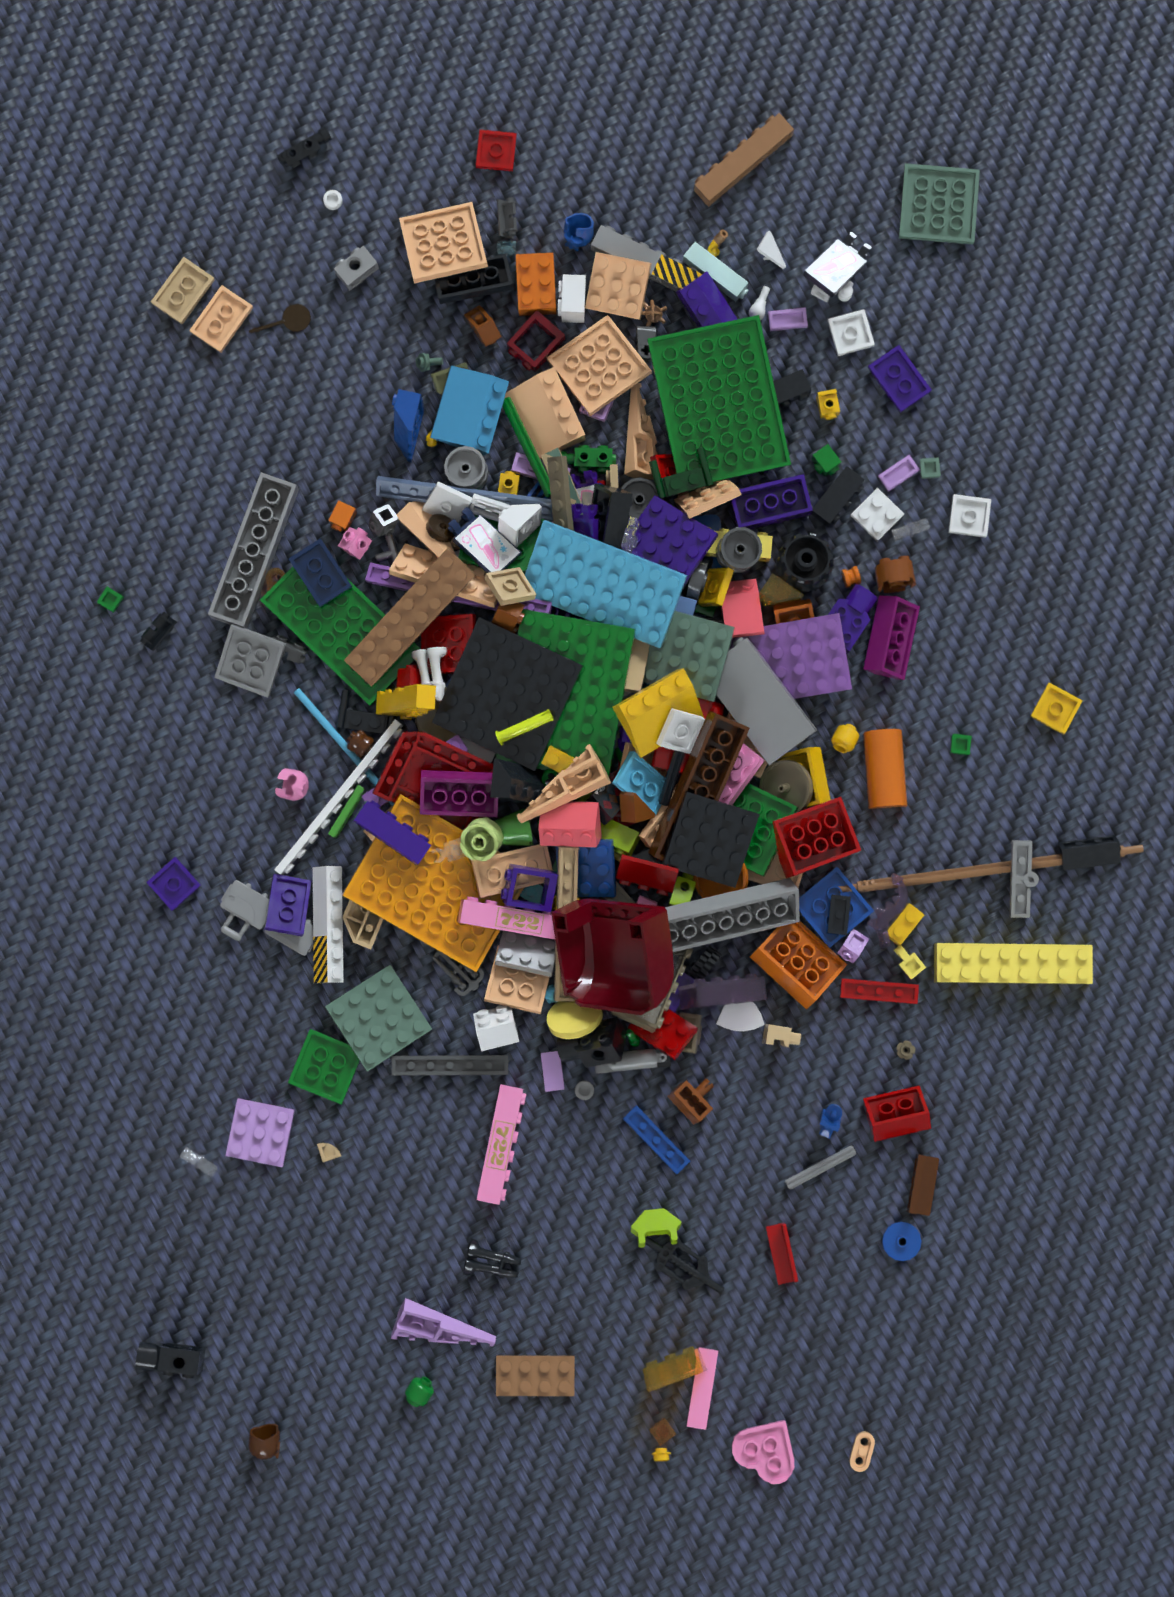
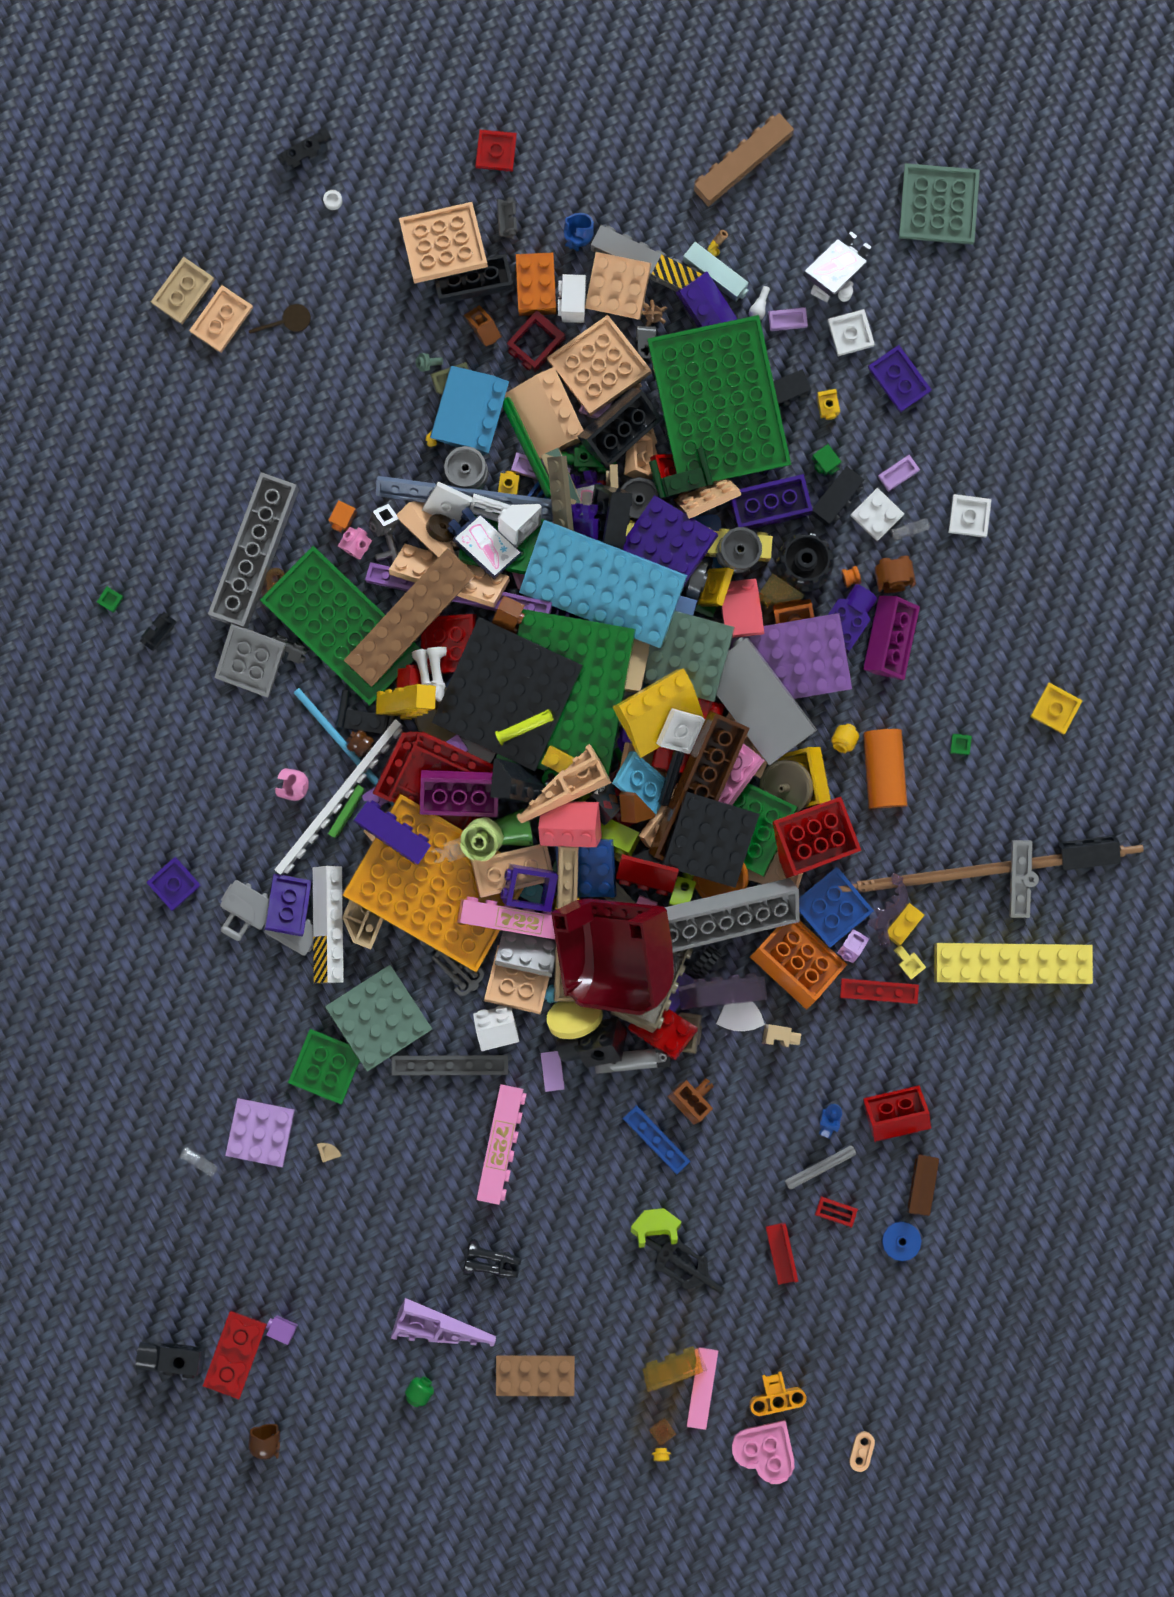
dark blue plate [289,538,352,607] -> none
light grey brick [334,246,379,291] -> none
blue wedge [392,389,425,462] -> none
tan plate [484,567,536,606] -> none
clear light blue plate [497,241,516,257] -> none
light grey tile [575,1081,594,1100] -> none
clear plate [621,516,639,553] -> none
green piece [626,1029,640,1047] -> none
white piece [757,231,786,269] -> none
black plate [827,895,851,935] -> none
dark tan plate [896,1041,915,1060] -> none
sand green plate [919,457,941,479] -> none
none -> red piece [203,1311,267,1399]
none -> medium lavender brick [266,1315,298,1345]
none -> black slope [577,388,662,468]
none -> light orange piece [749,1371,806,1416]
none -> red tile [814,1196,858,1227]

